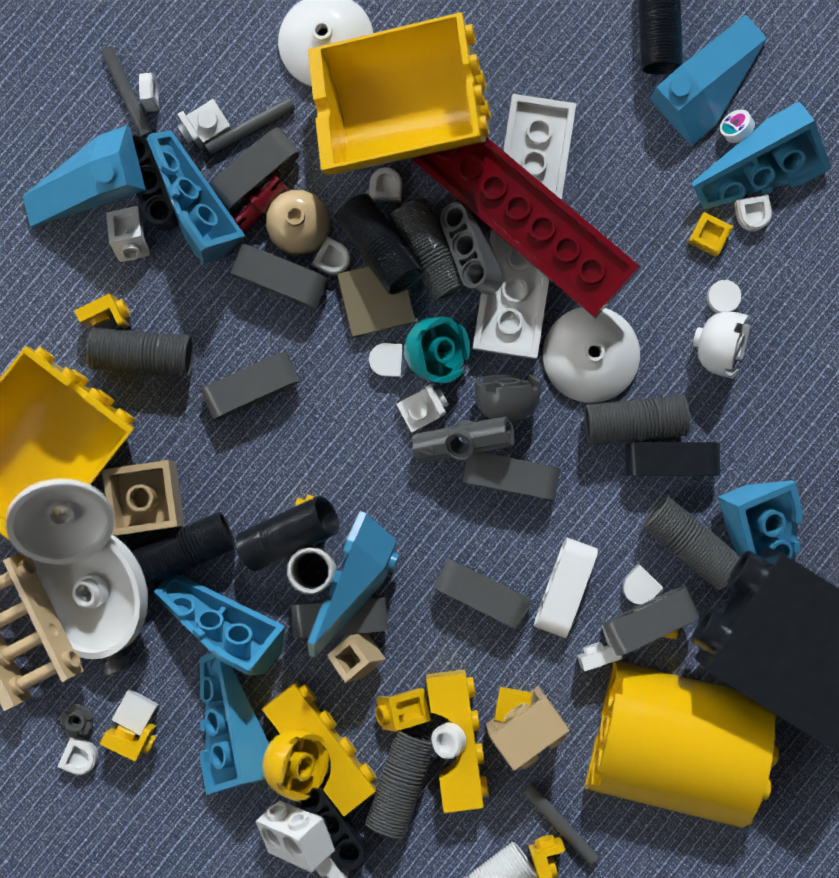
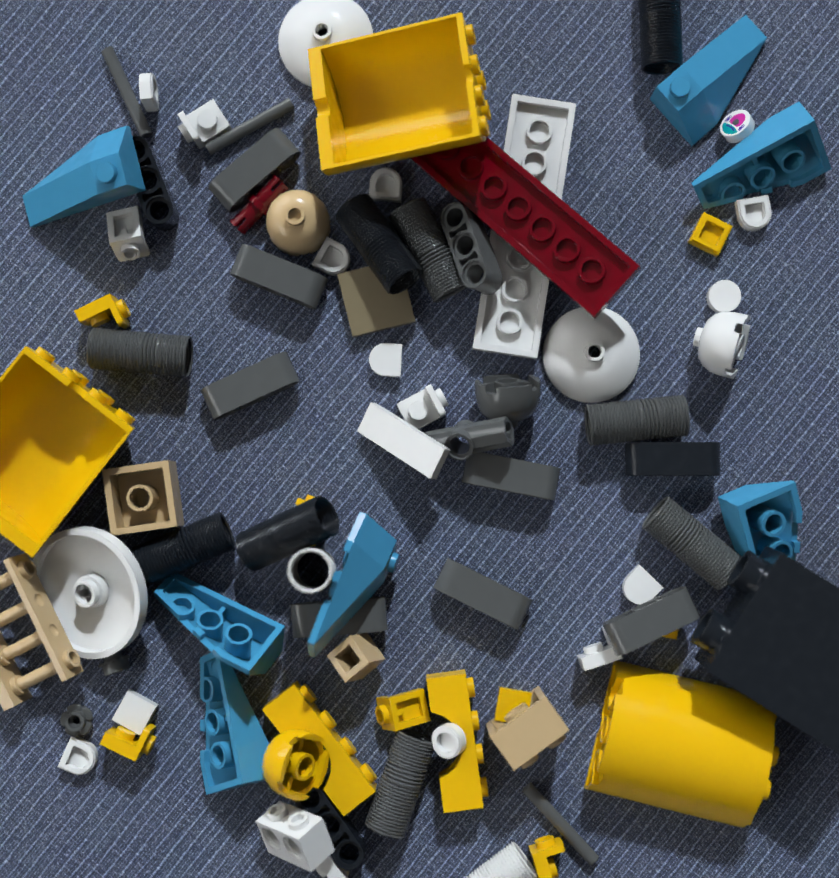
white dish [6,479,114,564] -> none
dark azure wedge [147,130,245,264] -> none
teal cylinder [404,317,470,384] -> none
white beam [534,537,598,638] -> none
none -> white tile [357,402,450,479]

